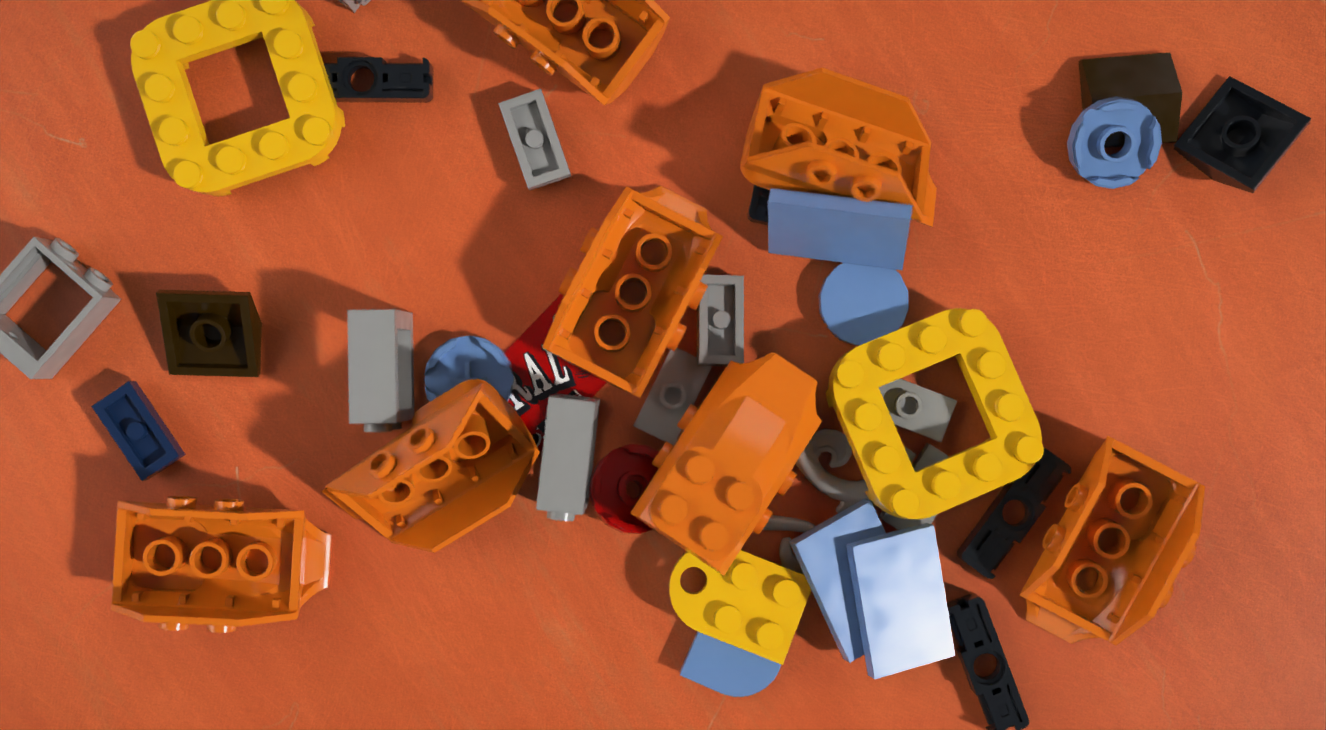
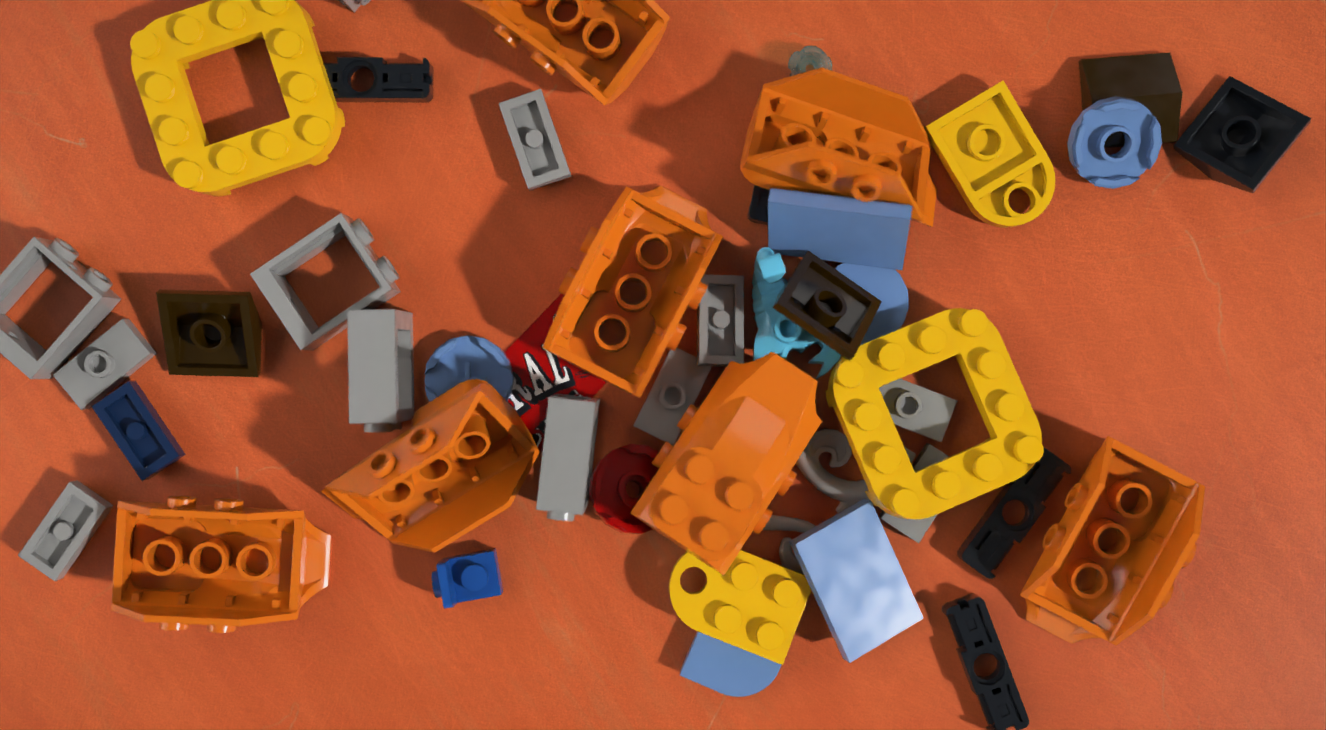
tile [846,523,955,679] -> none
none -> light grey plate [18,480,114,581]
none -> light grey plate [53,319,157,410]
none -> light grey window [250,213,401,351]
none -> blue bracket [432,549,503,609]
none -> medium azure animal [752,247,841,379]
none -> dark brown slope [773,251,882,361]
none -> clear light blue plate [788,46,832,76]
none -> yellow plate [924,80,1056,228]

